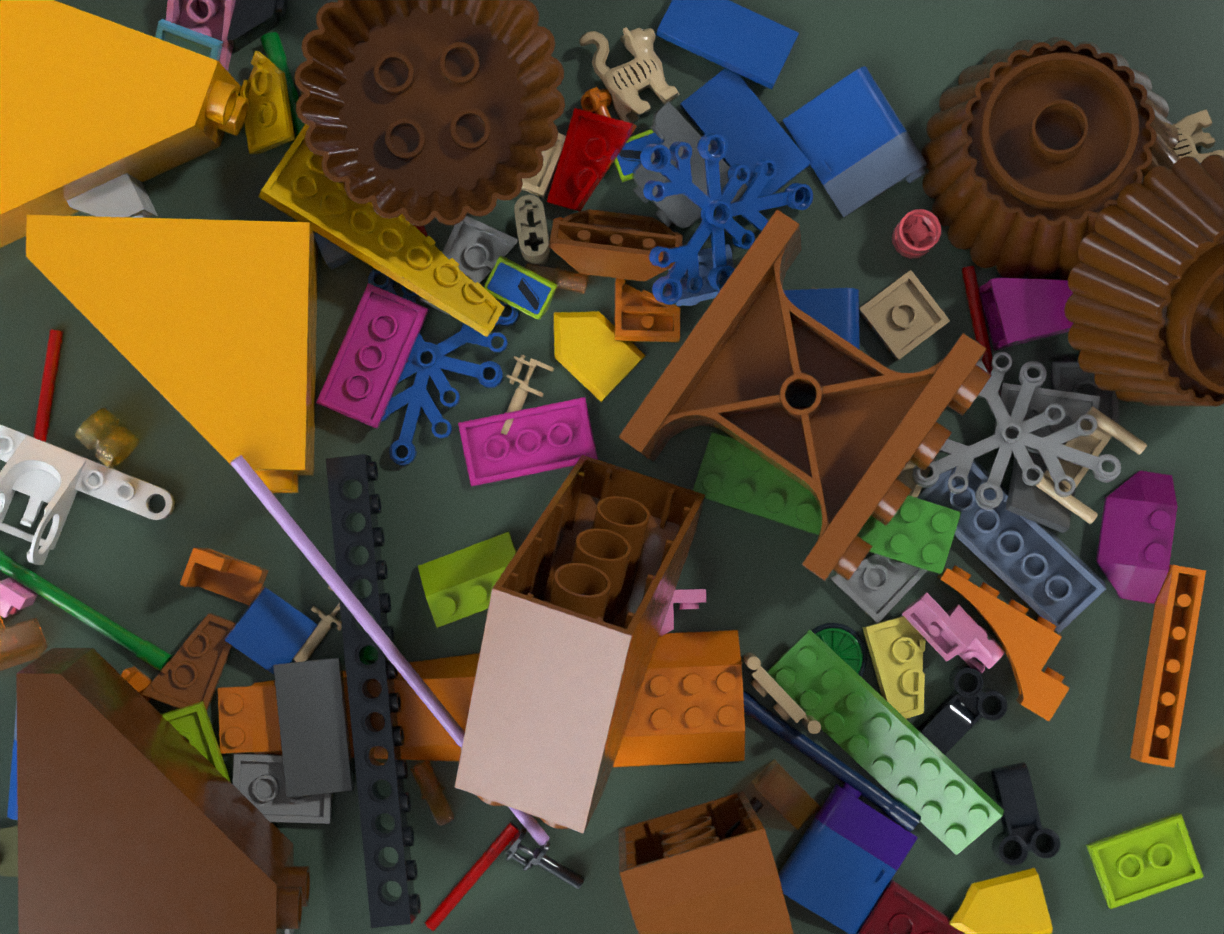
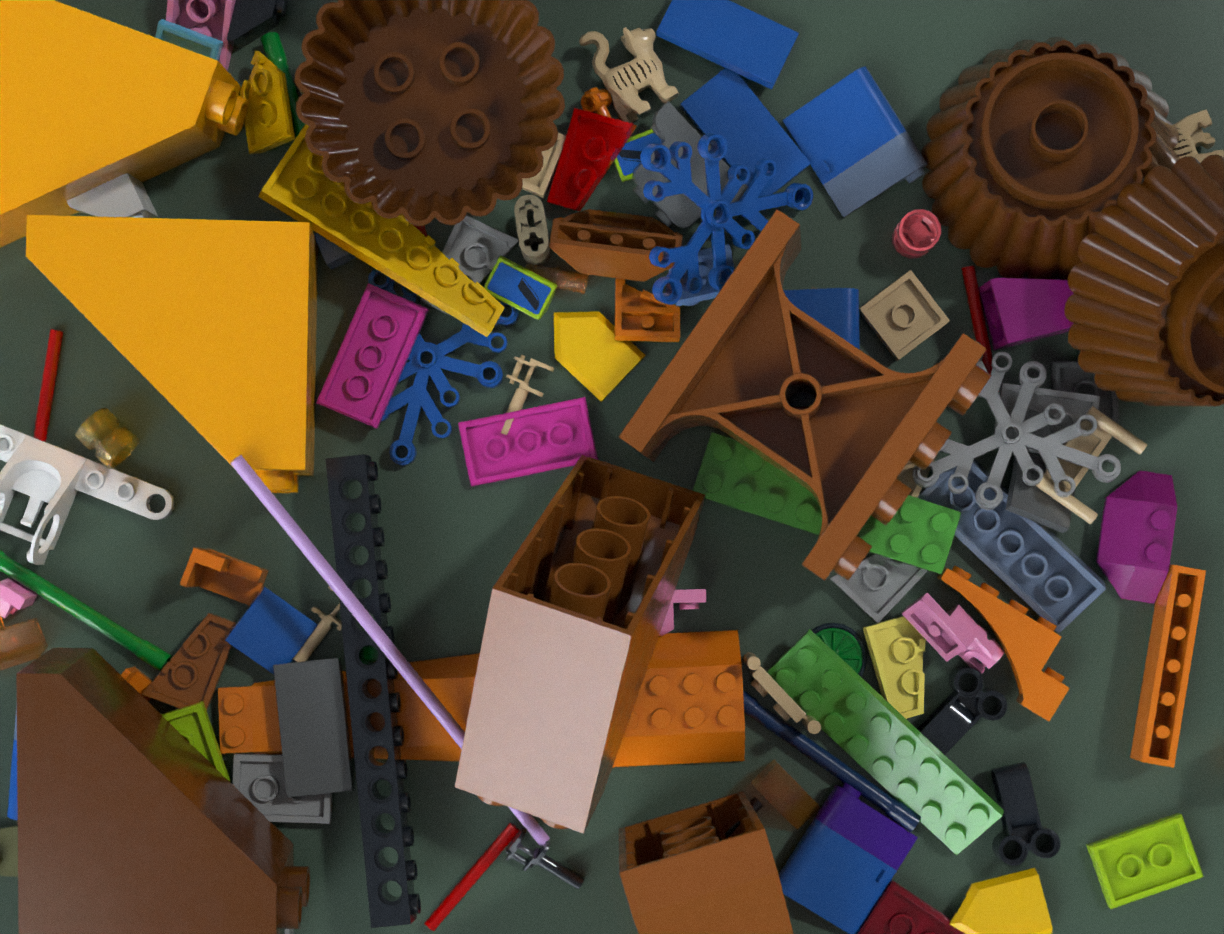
clear orange axle [410,760,454,826] -> none
lime slope [418,532,517,628] -> none

